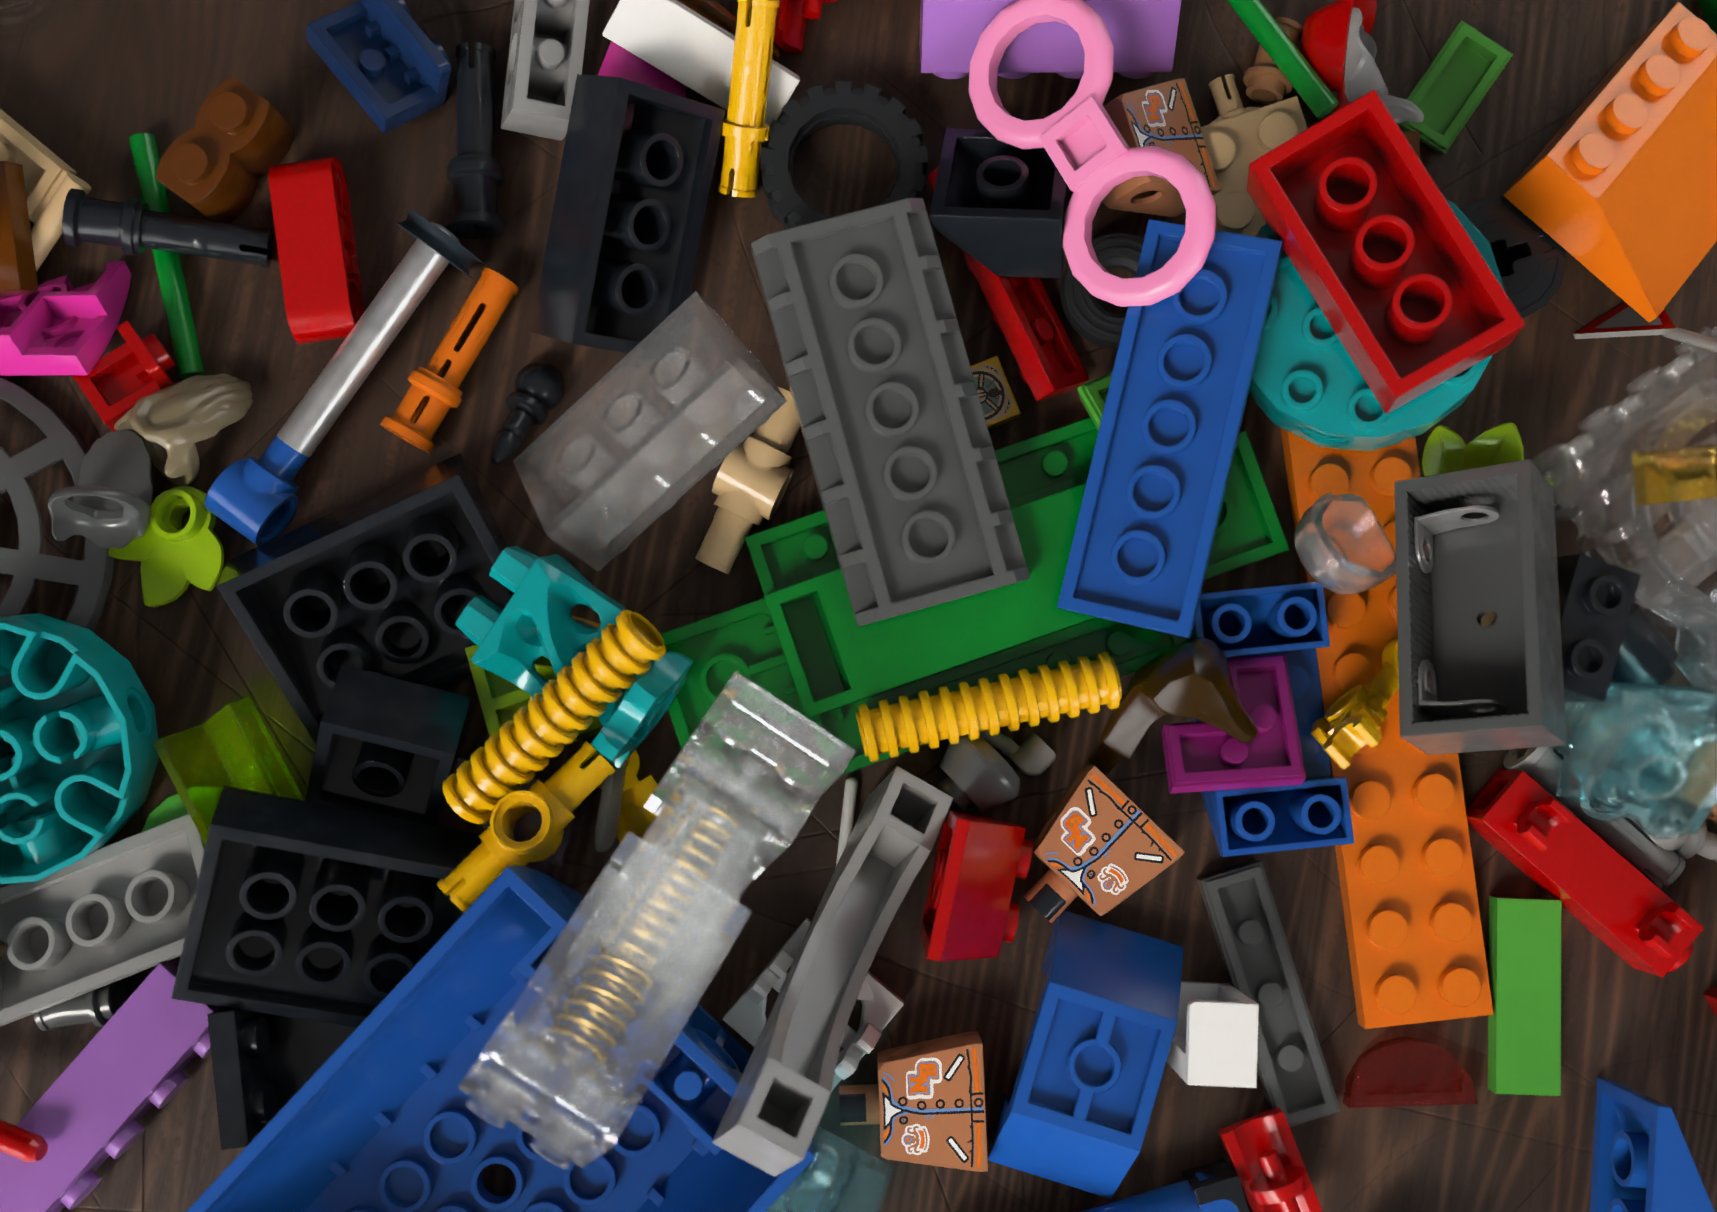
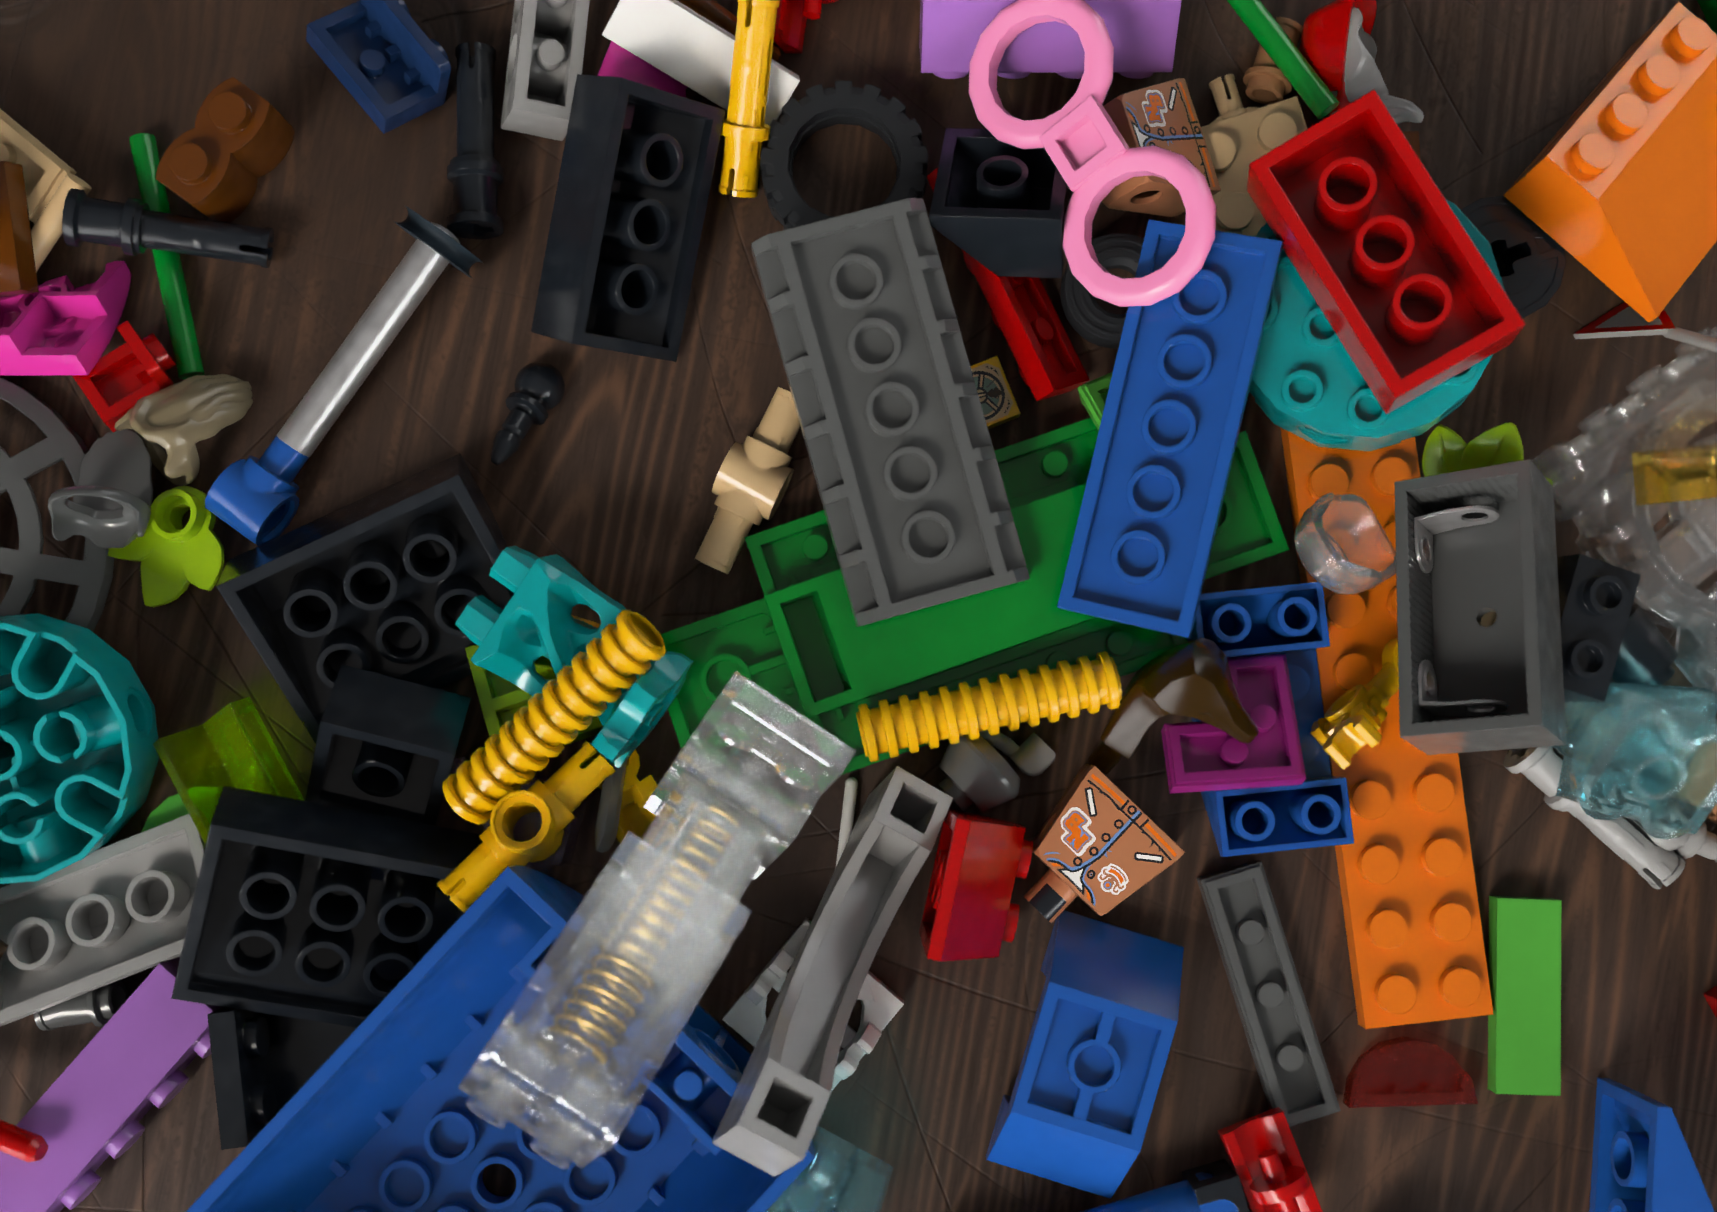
red beam [268,156,365,344] -> none
orange pin [380,267,519,454] -> none
clear slope [513,291,787,572] -> none
nougat torso [839,1031,988,1172] -> none
white panel [1166,981,1259,1088] -> none
bright green tile [1397,20,1513,156] -> none
red brick [1466,769,1704,978] -> none

